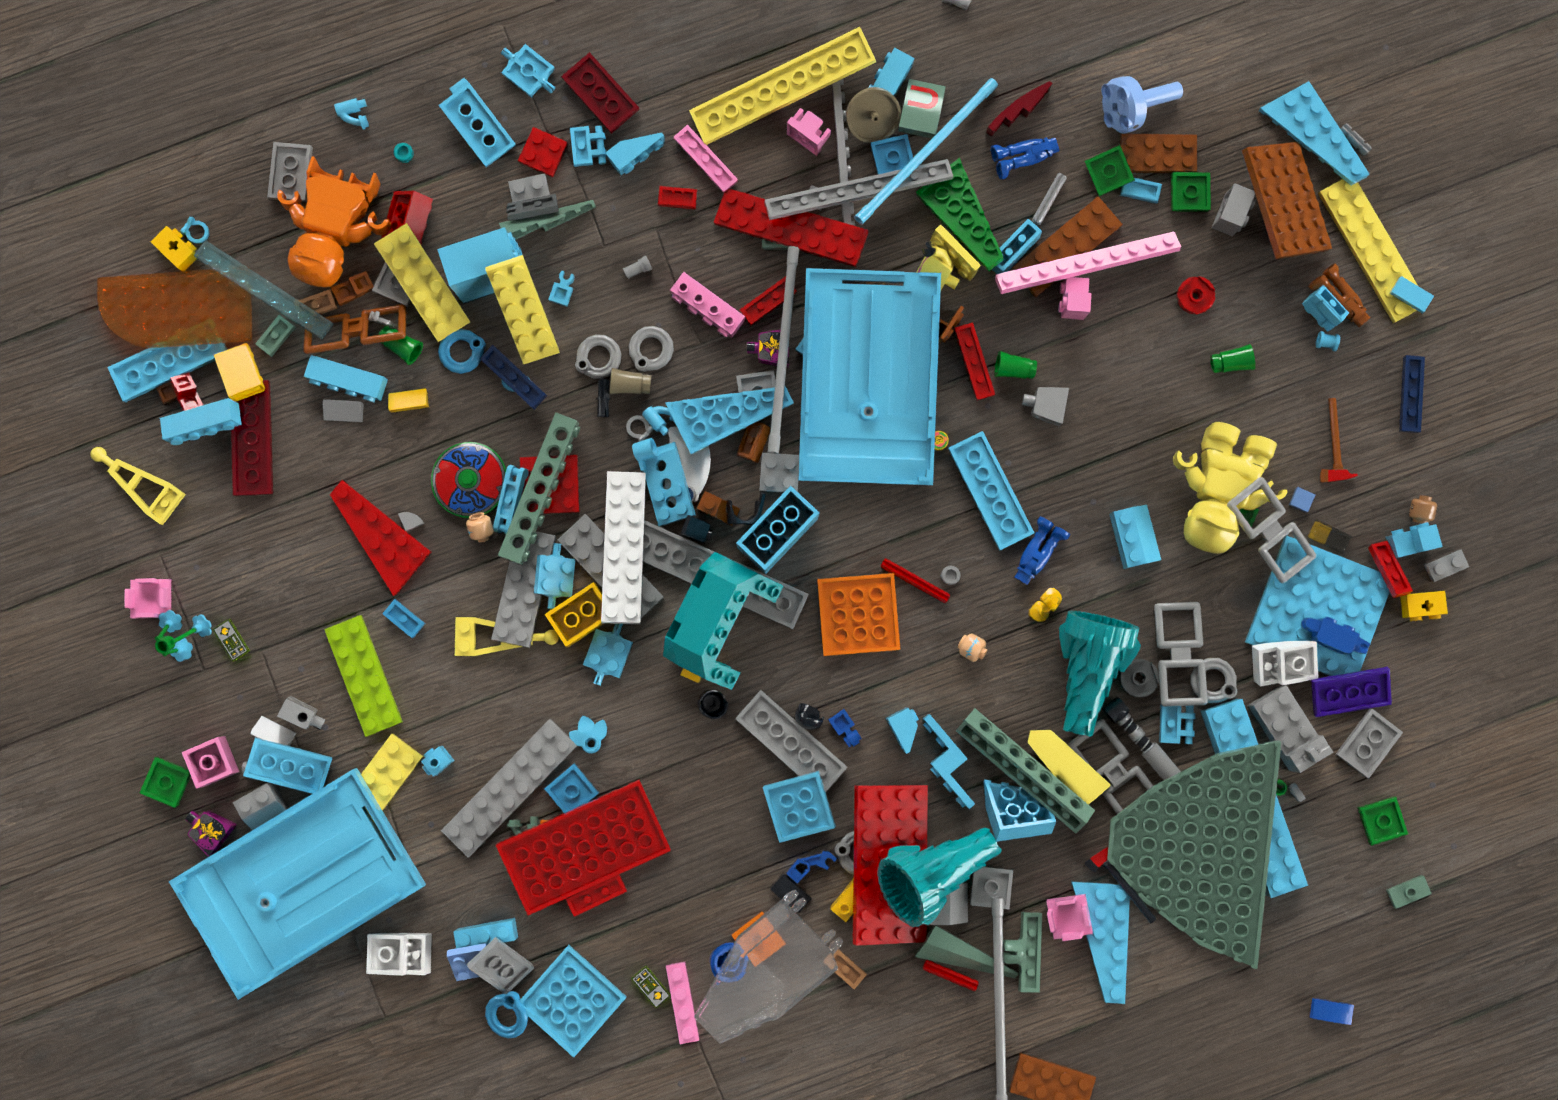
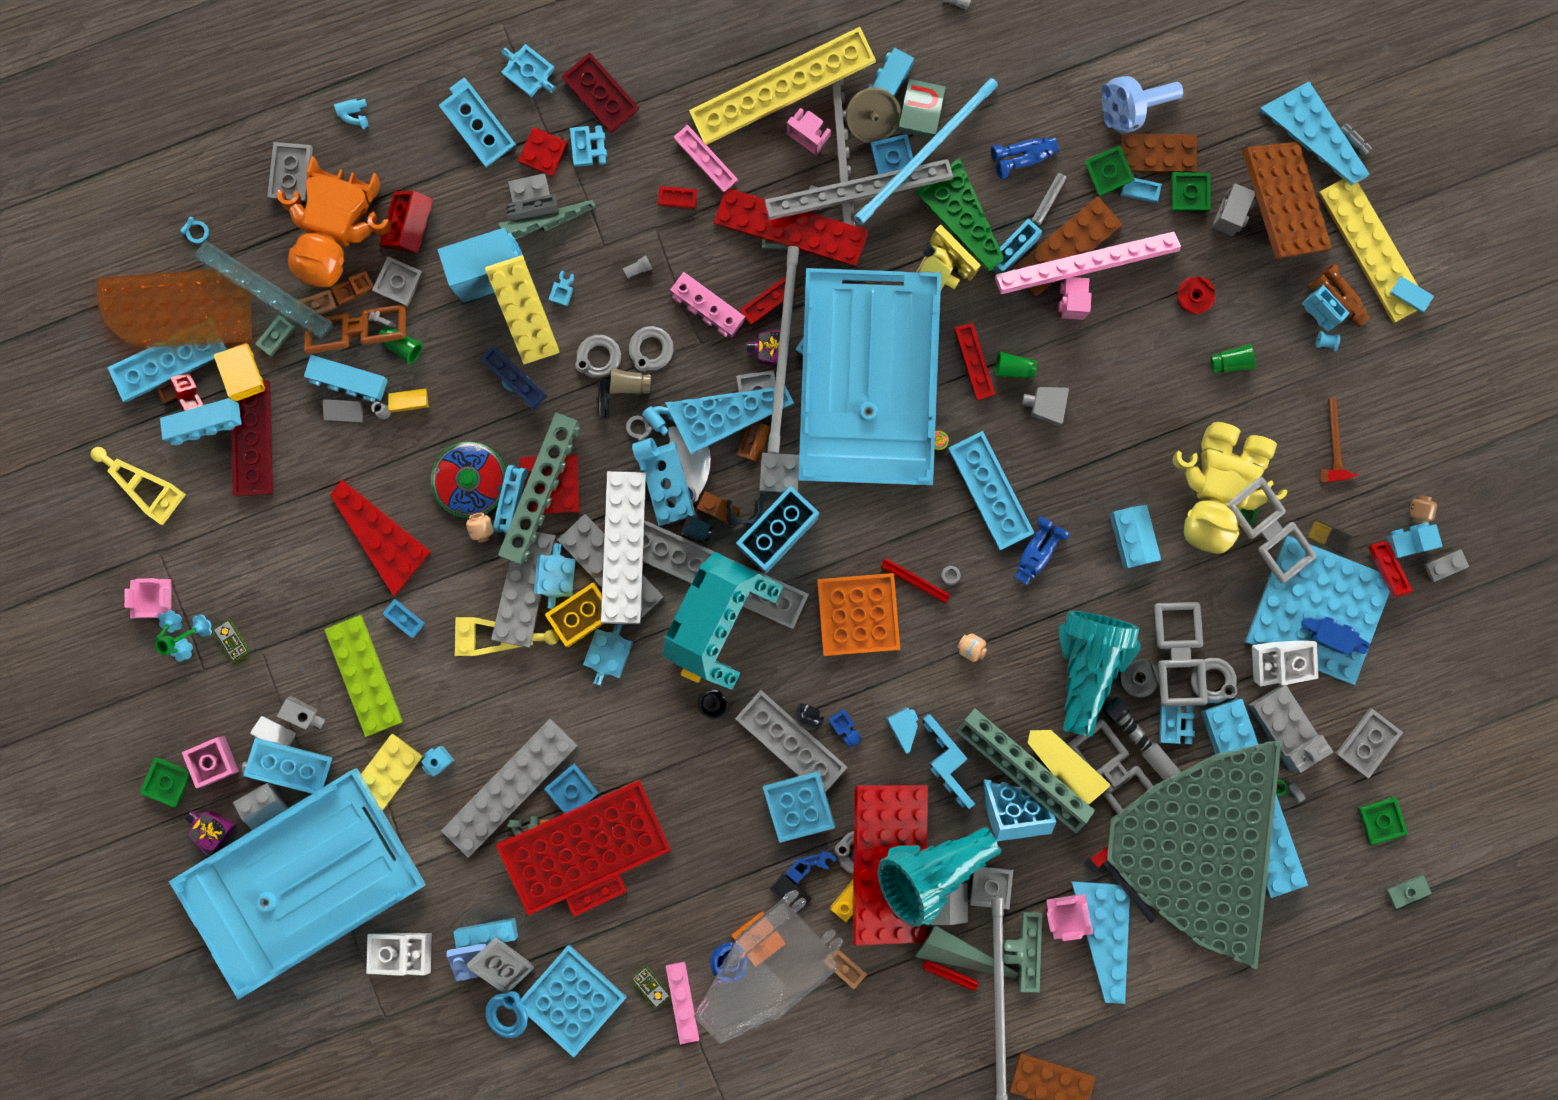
yellow brick [151,226,199,272] -> none
light yellow plate [374,223,470,342] -> none
teal tile [394,143,414,163] -> none
light grey tile [398,512,425,532] -> none
dark azure piece [438,329,486,374] -> none
medium azure plate [569,716,607,753] -> none
medium azure slope [605,133,665,175] -> none
dark orange plate [938,306,964,345] -> none
dark red slope [986,81,1053,137] -> none
yellow piece [1028,588,1062,622] -> none
medium blue tile [1289,487,1315,513] -> none
blue slope [1310,998,1354,1025] -> none
dark purple tile [1311,667,1392,717] -> none
dark blue plate [1399,355,1425,433] -> none
yellow brick [1400,591,1448,621] -> none
none -> light grey pin [371,402,391,419]

